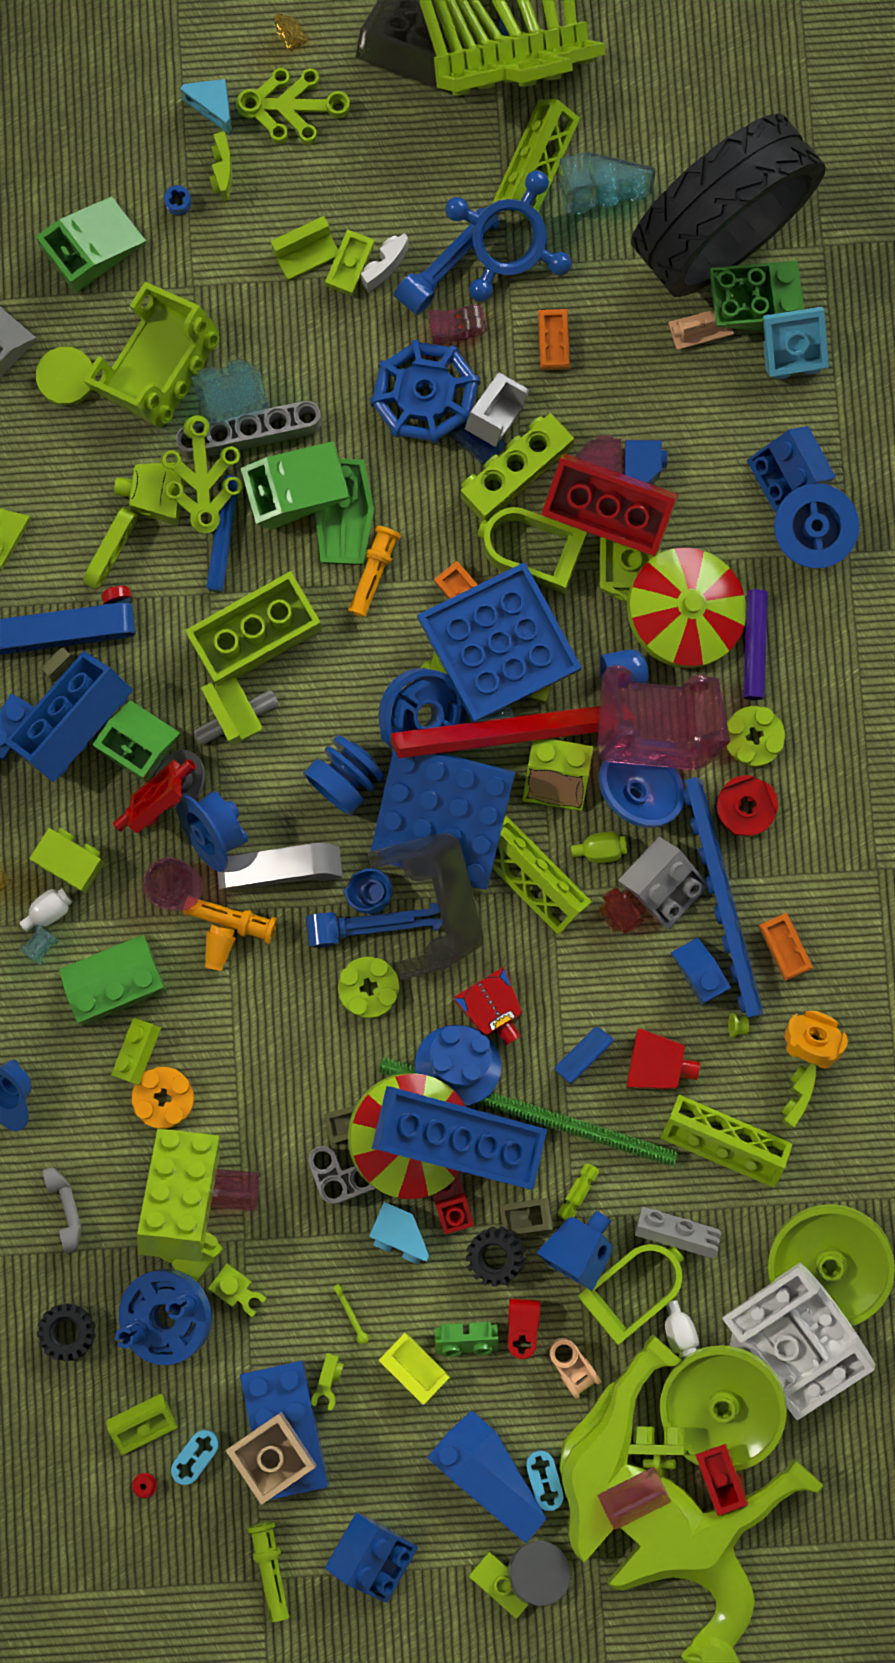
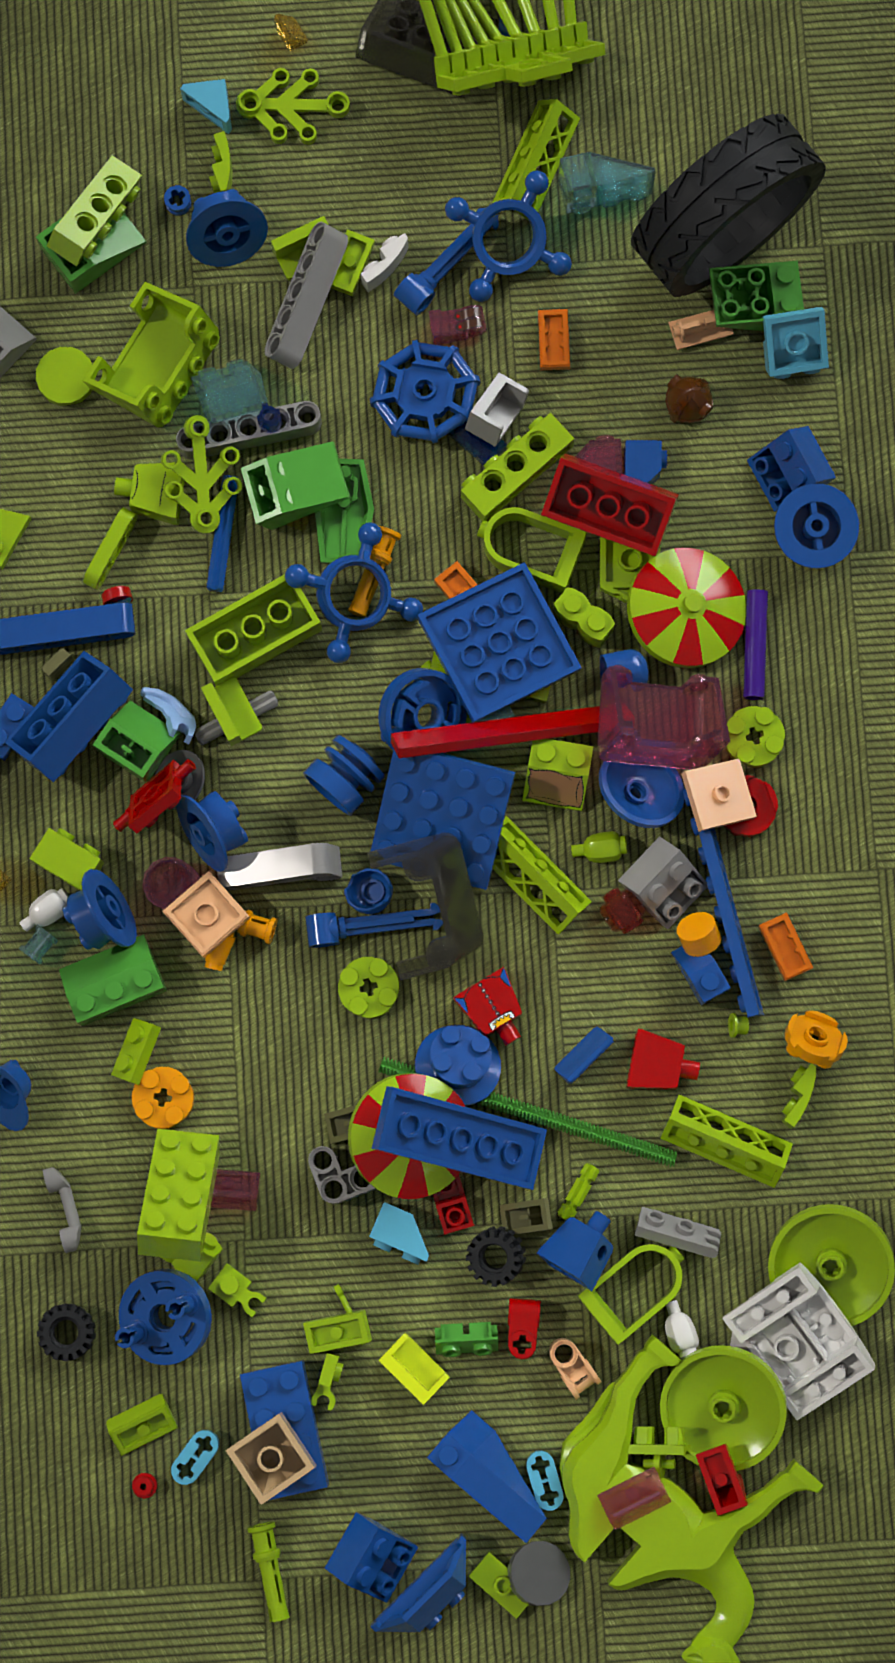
none -> lime brick [47,155,142,266]
none -> blue piece [63,869,137,950]
none -> light blue piece [140,687,196,744]
none -> light nougat plate [162,871,250,958]
none -> blue piece [186,189,268,267]
none -> clear blue hose [257,403,282,433]
none -> light grey beam [264,221,348,369]
none -> blue piece [285,522,423,663]
none -> lime plate [303,1310,372,1354]
none -> blue wedge [370,1533,466,1632]
none -> lime brick [553,587,615,648]
none -> reddish brown helmet [665,374,714,423]
none -> light orange piece [677,912,722,957]
none -> light nougat plate [681,759,757,832]

